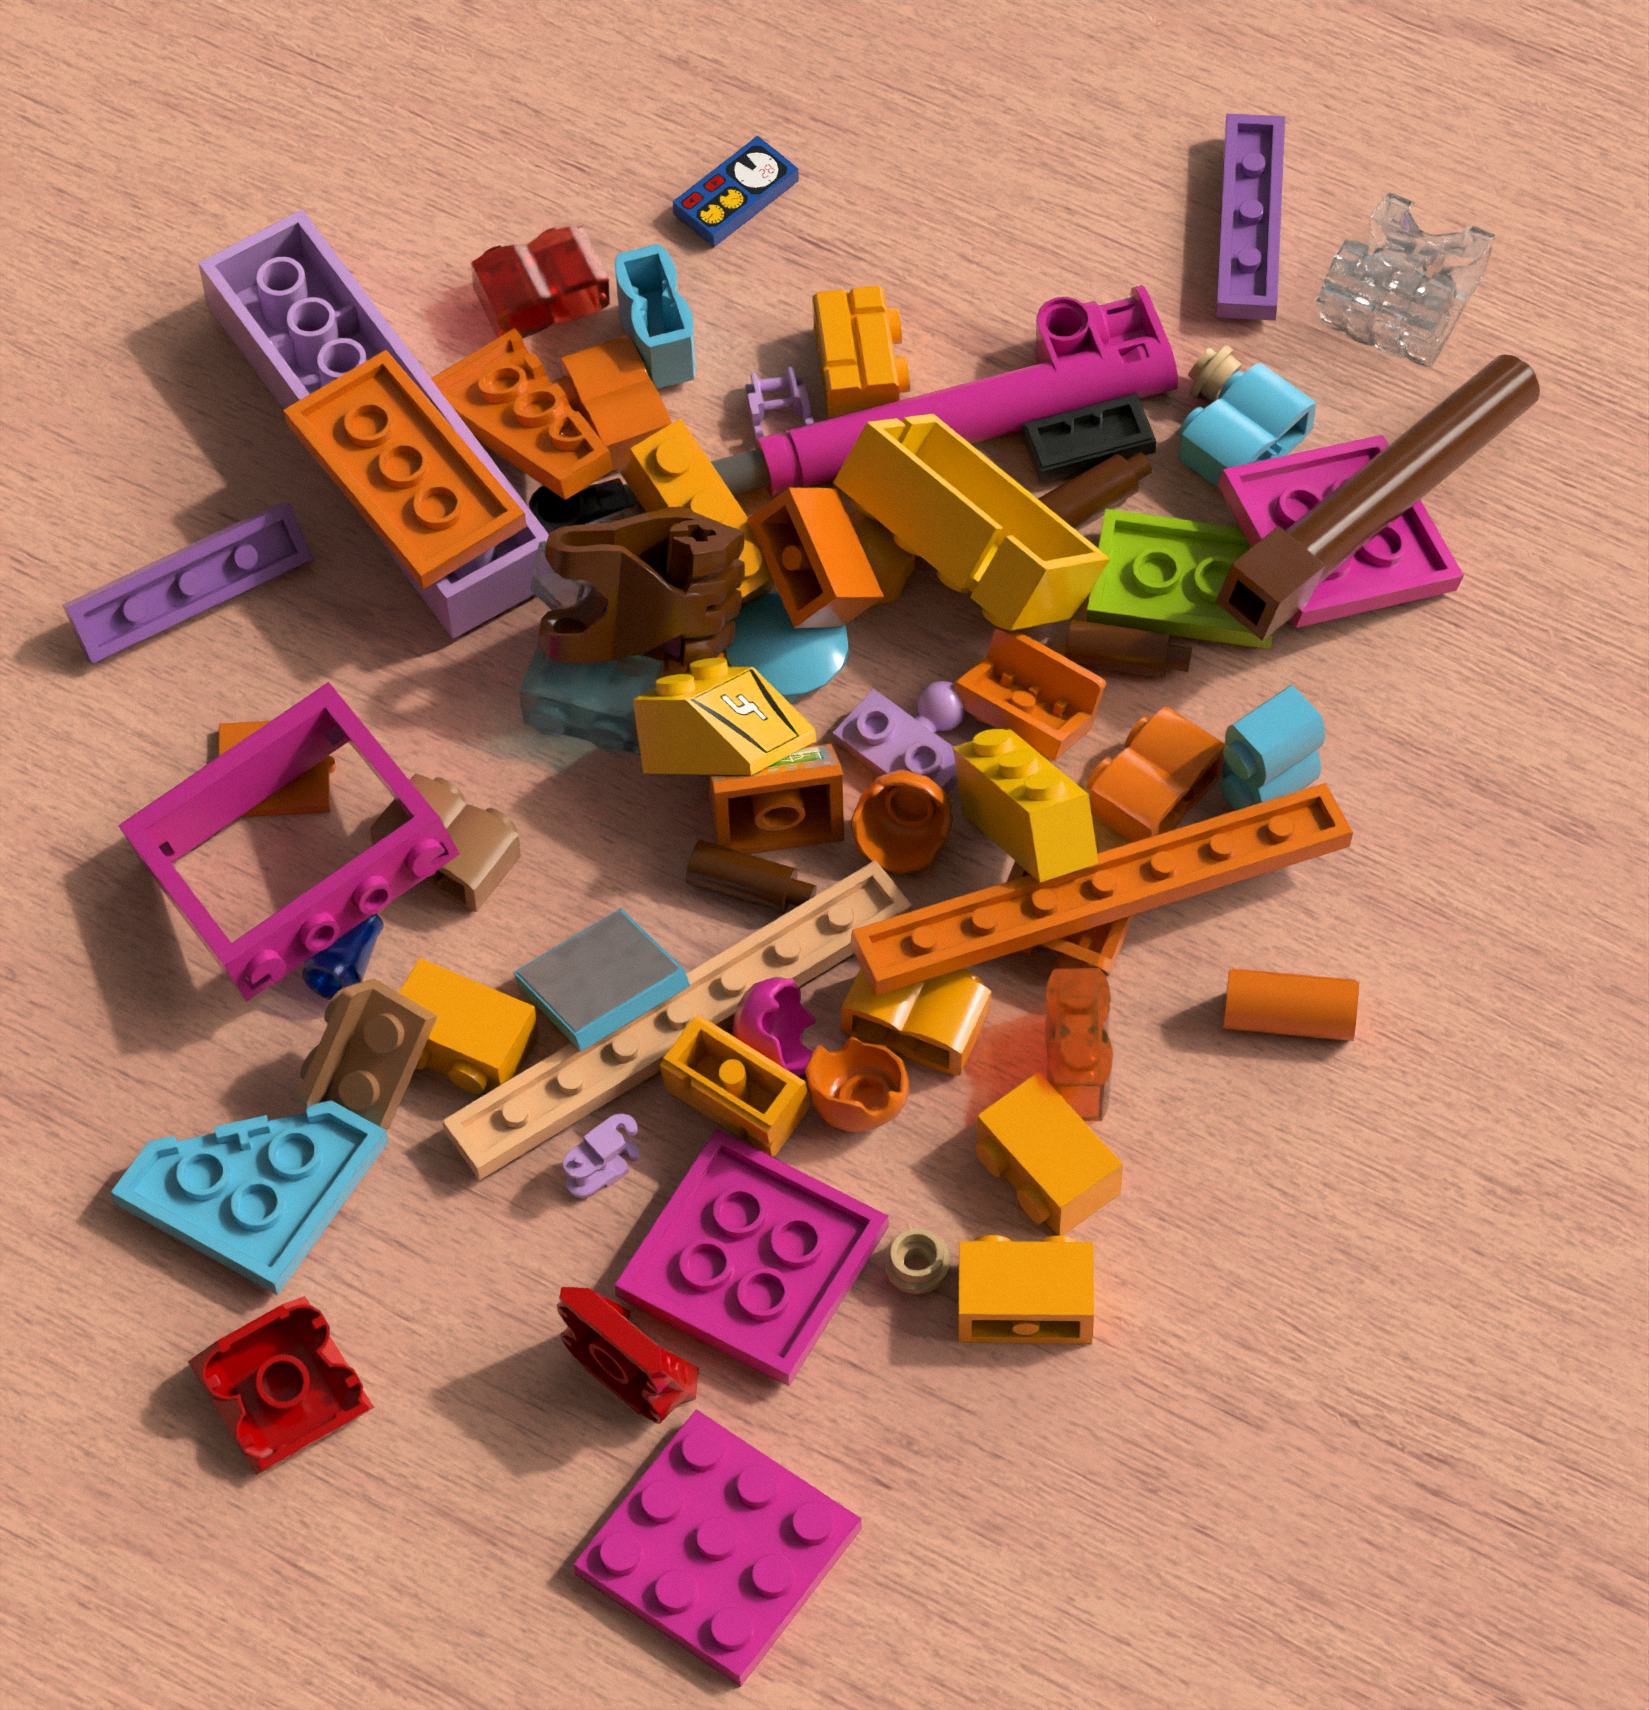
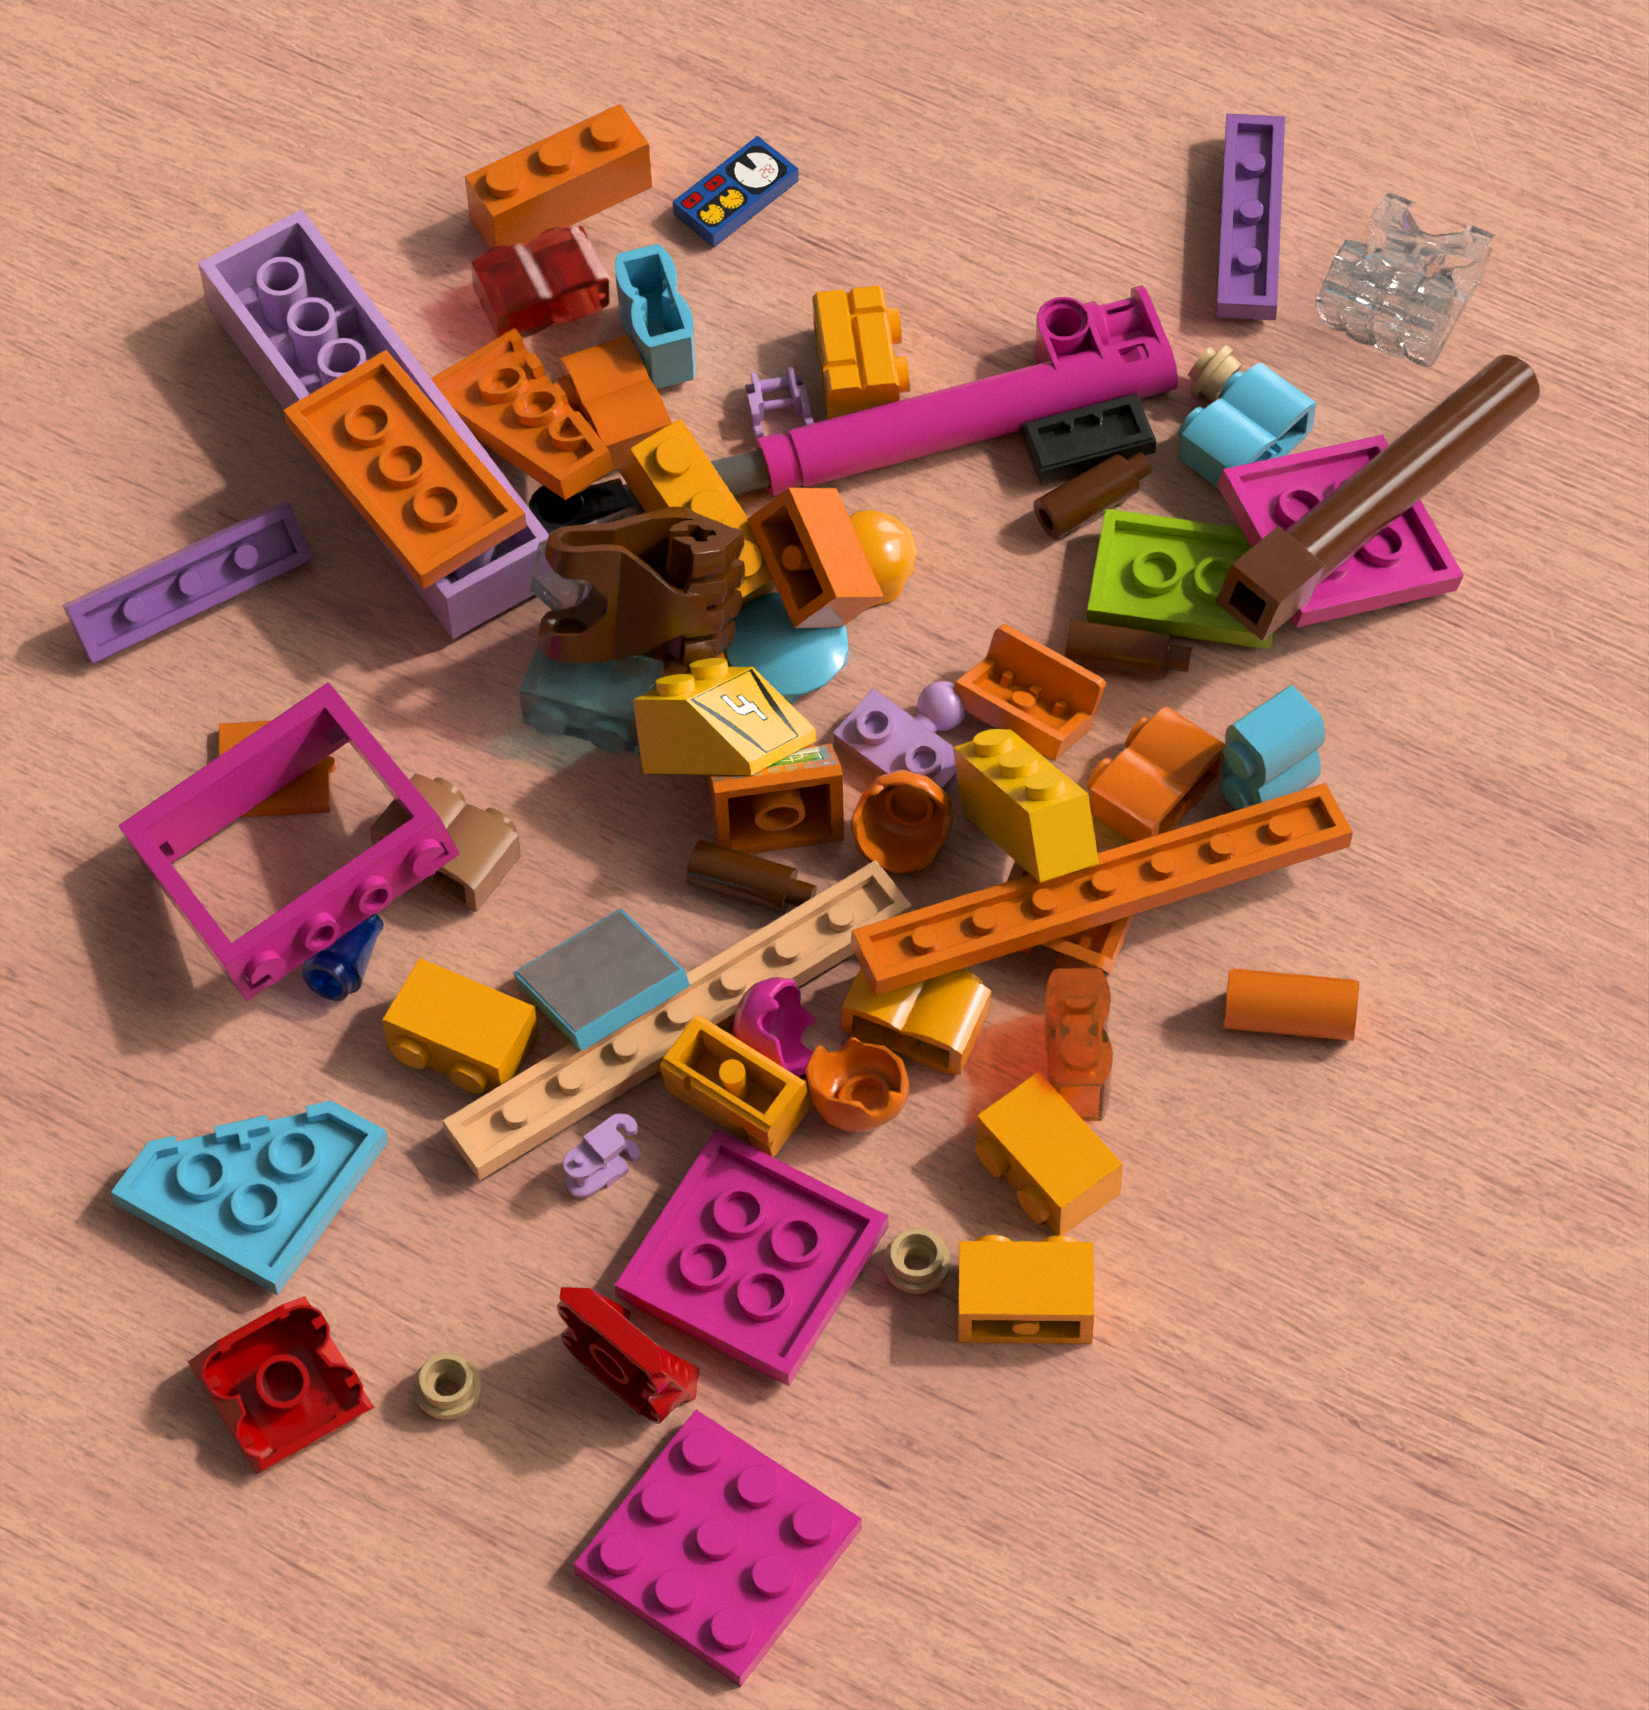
medium nougat bracket [296,978,438,1130] -> none
yellow piece [833,414,1110,631] -> none
none -> tan plate [414,1353,482,1420]
none -> orange brick [464,104,652,260]

